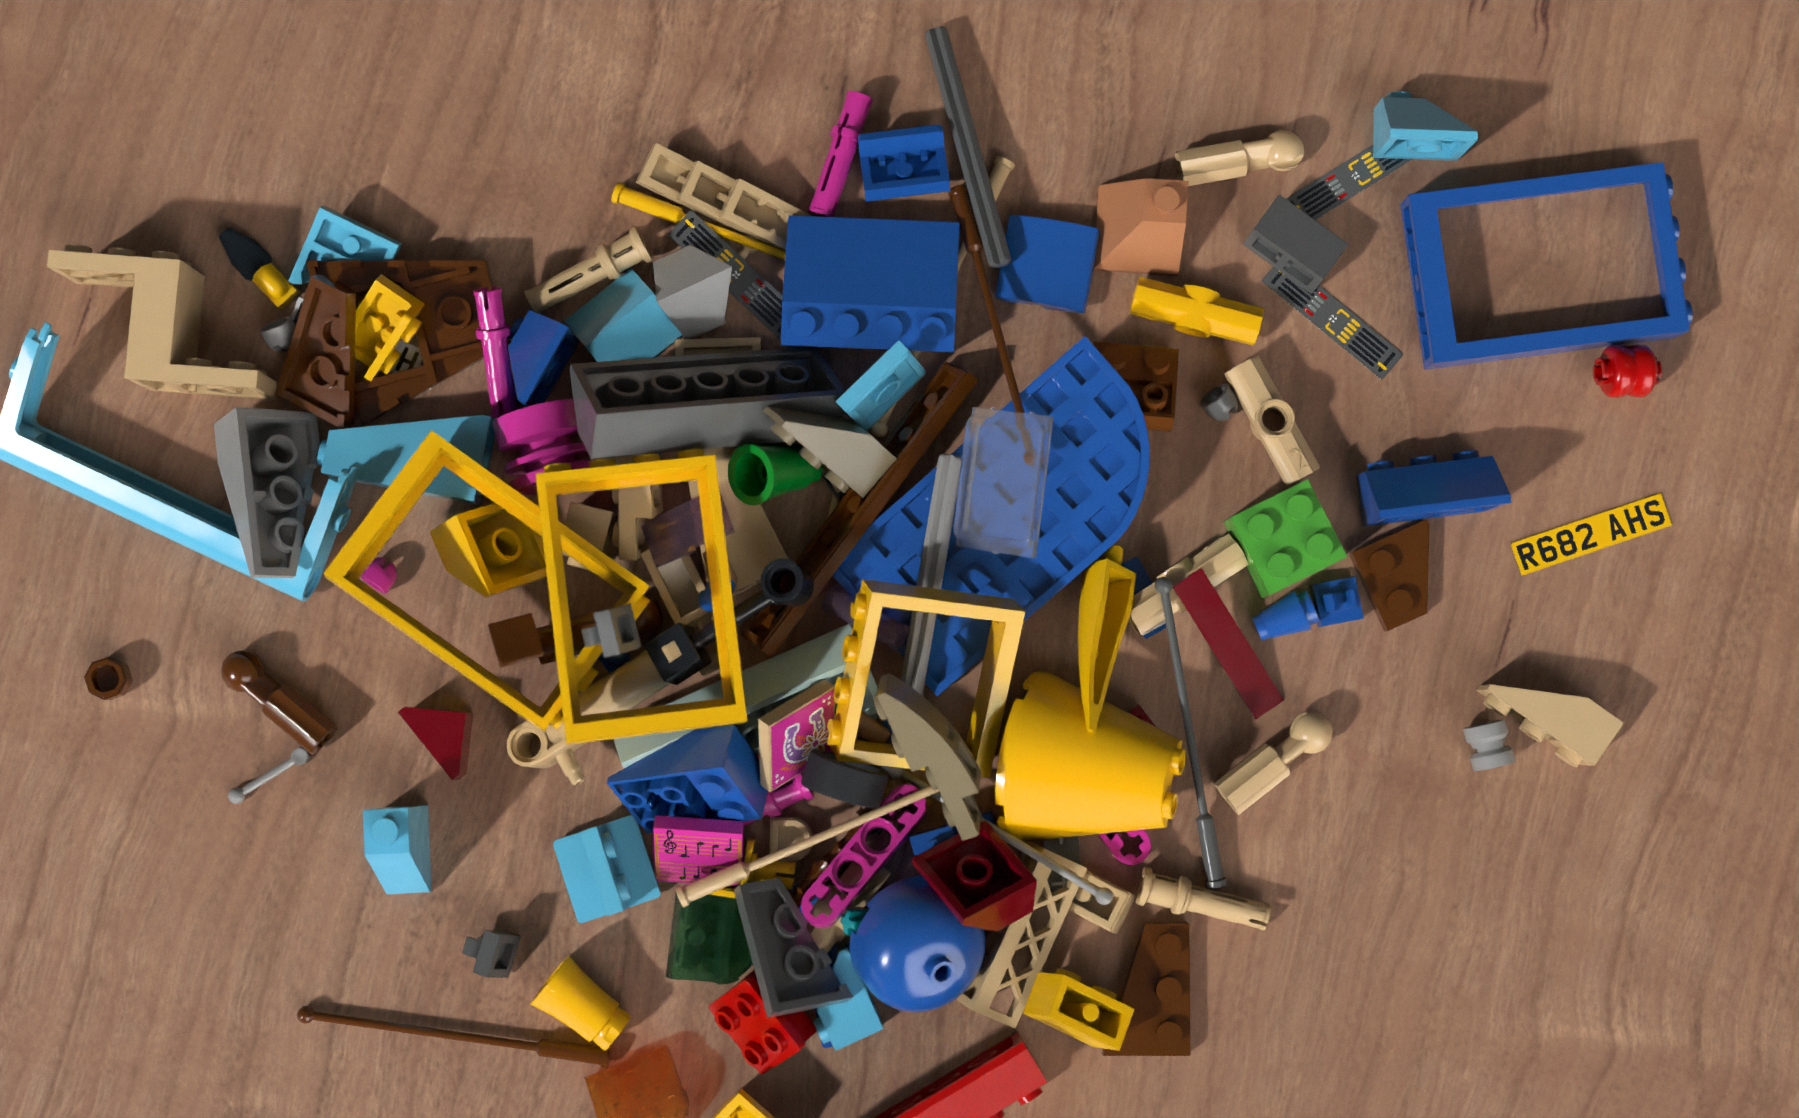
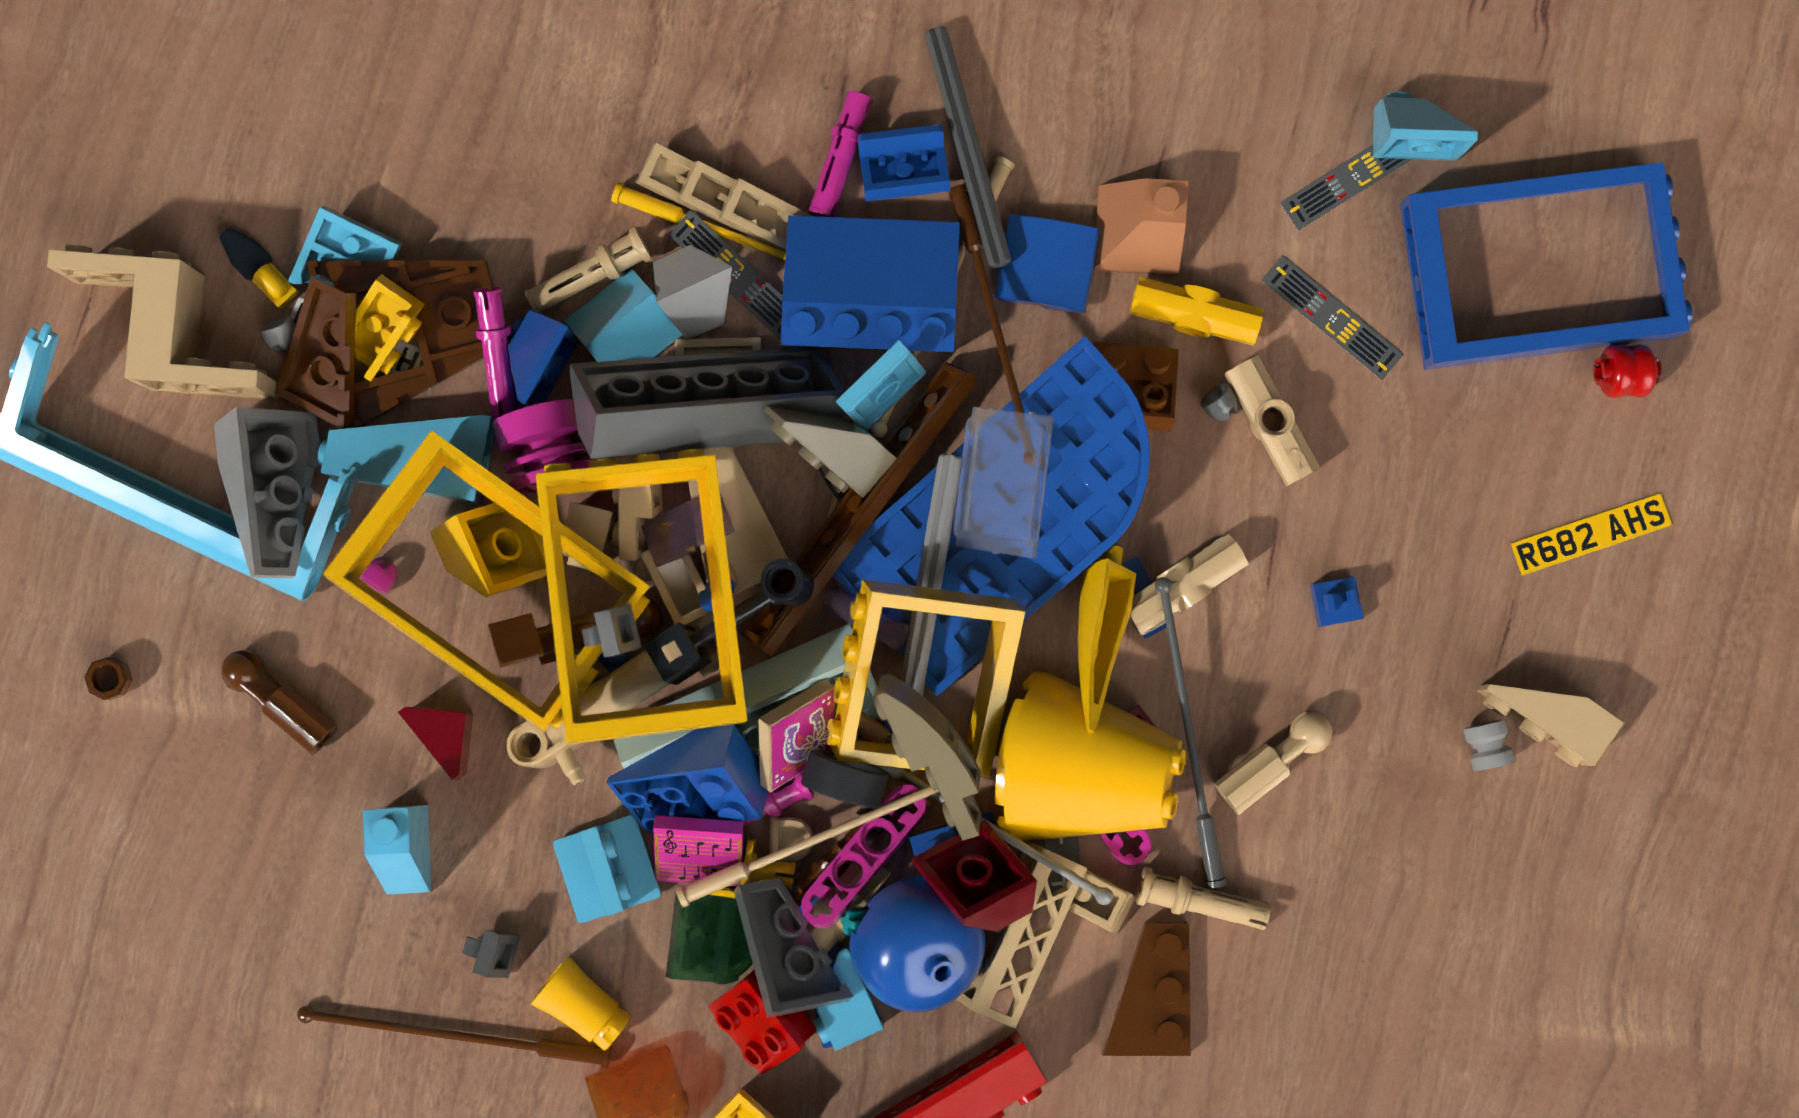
light grey hinge [228,748,310,804] -> none
green plant [728,444,823,506] -> none
yellow brick [1023,968,1135,1051] -> none
dark red sticker [1173,568,1284,719] -> none
tan piece [1175,130,1304,186] -> none
bright green brick [1223,479,1347,598] -> none
dark grey hinge [1243,194,1349,294] -> none
blue cone [1252,590,1320,641] -> none
reddish brown wing [1349,519,1430,632] -> none
blue slope [1356,450,1511,527] -> none

